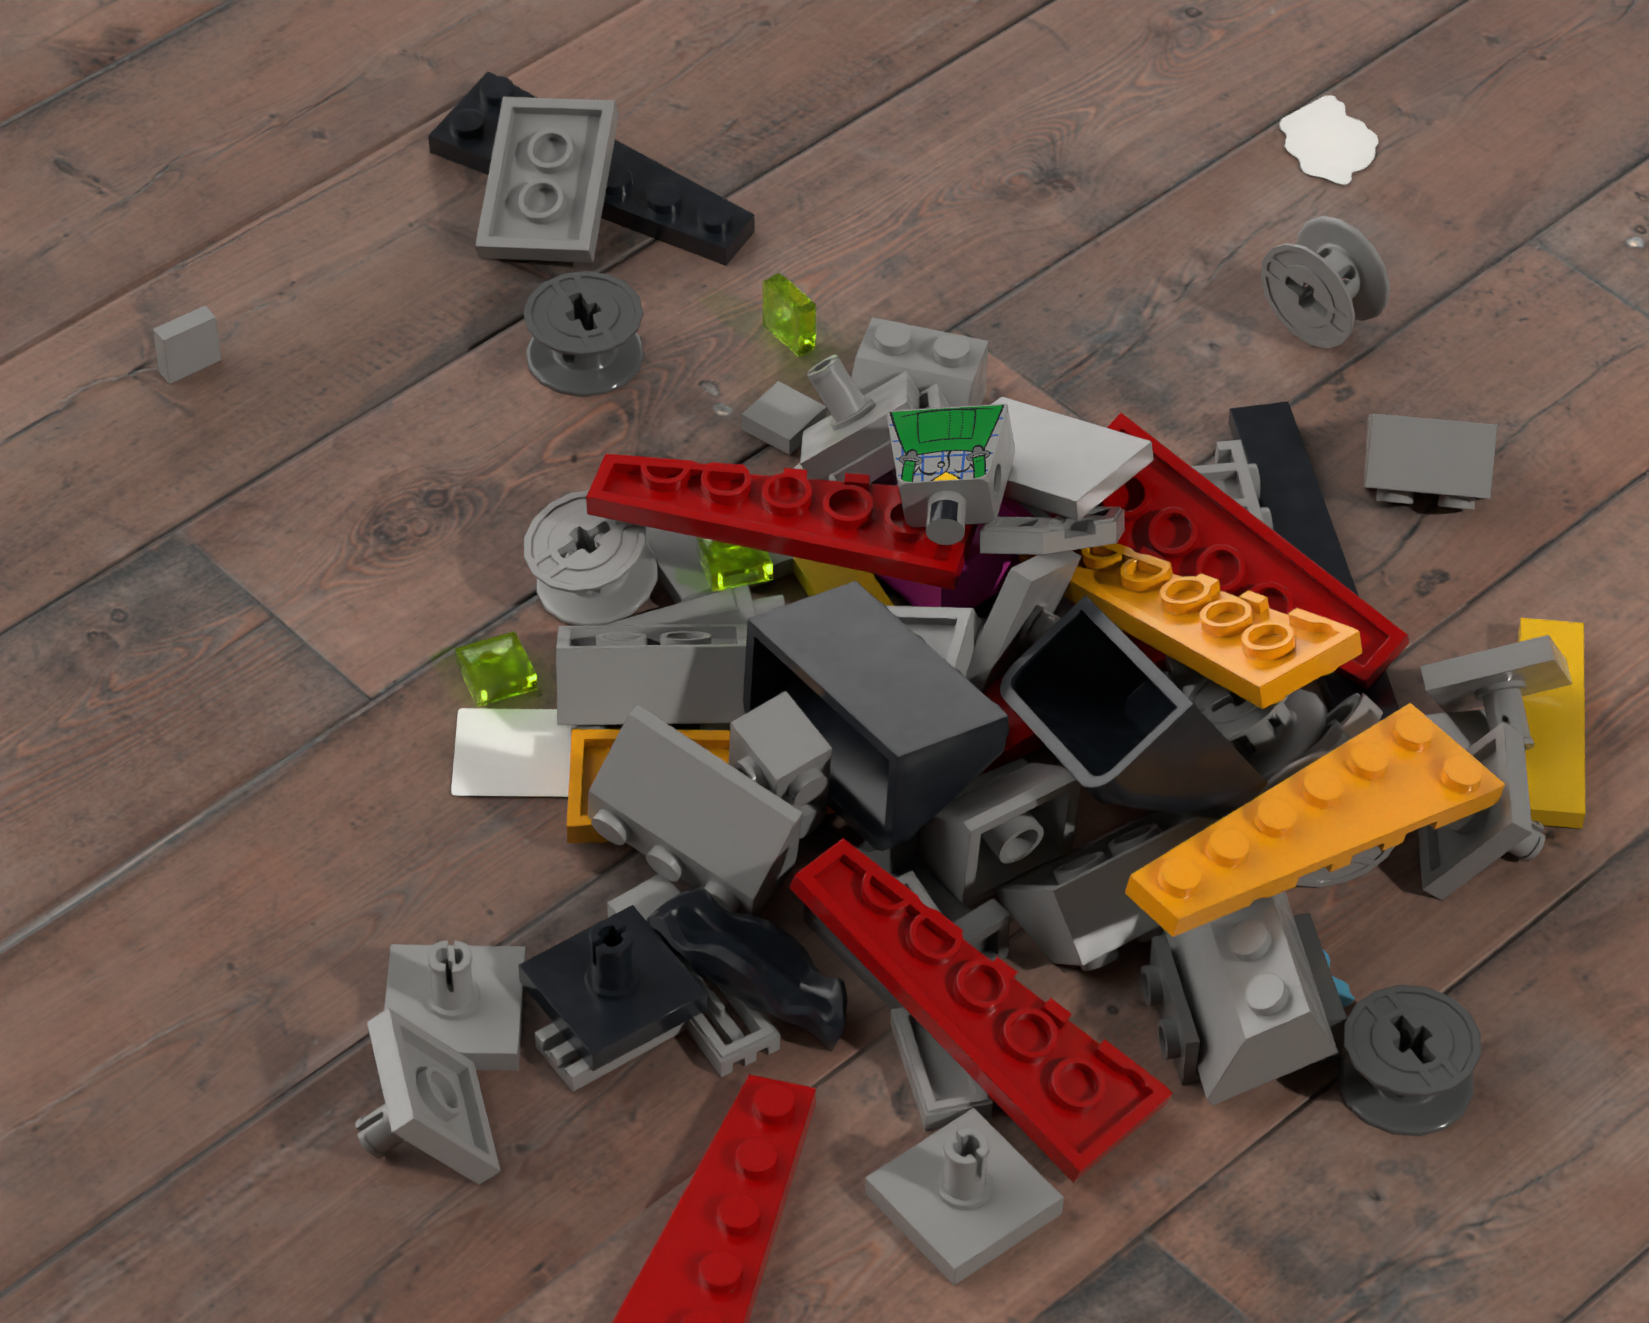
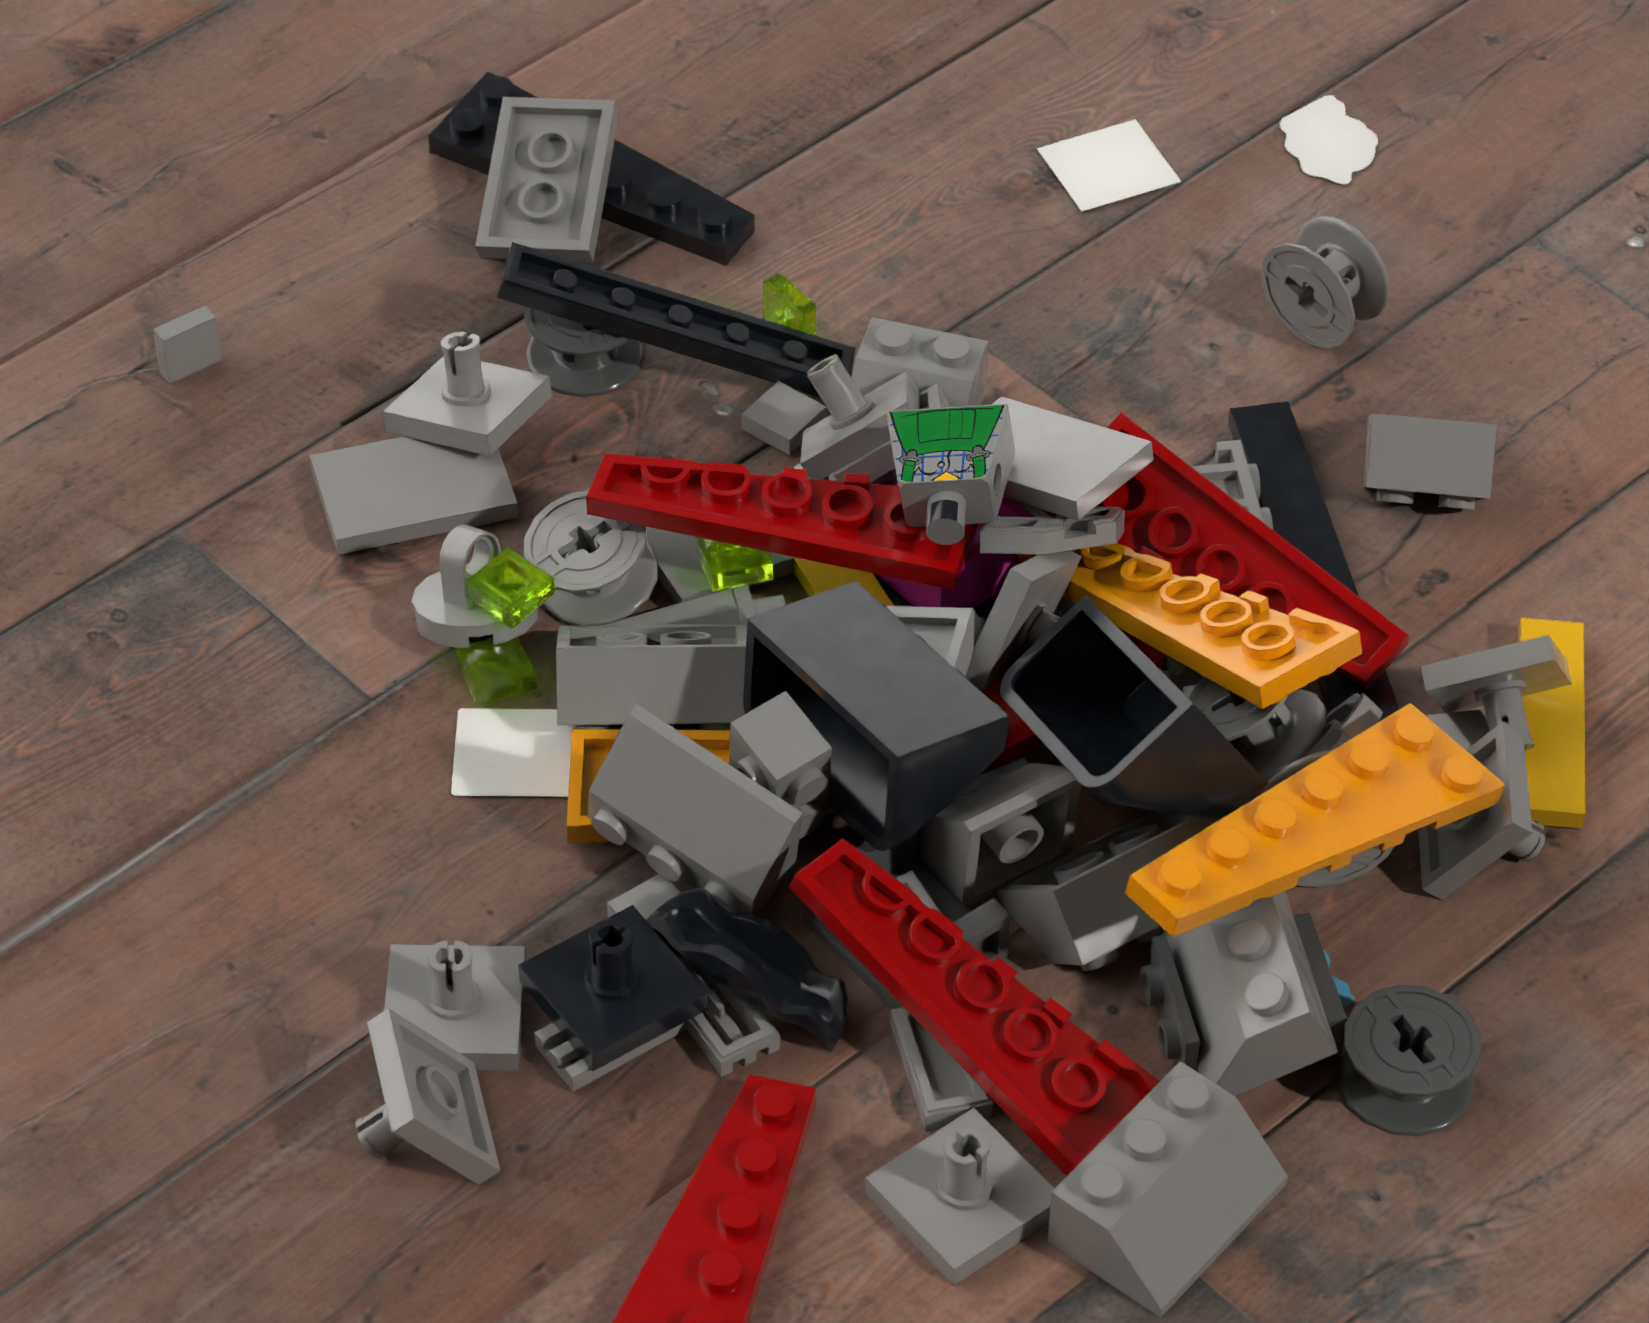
none -> light grey tile [310,436,519,555]
none -> light grey tile [383,332,552,456]
none -> light grey tile [411,524,538,648]
none -> clear neon green tile [464,547,555,629]
none -> black tile [497,242,855,397]
none -> white sticker [1037,119,1182,212]
none -> light grey slope [1048,1061,1288,1318]

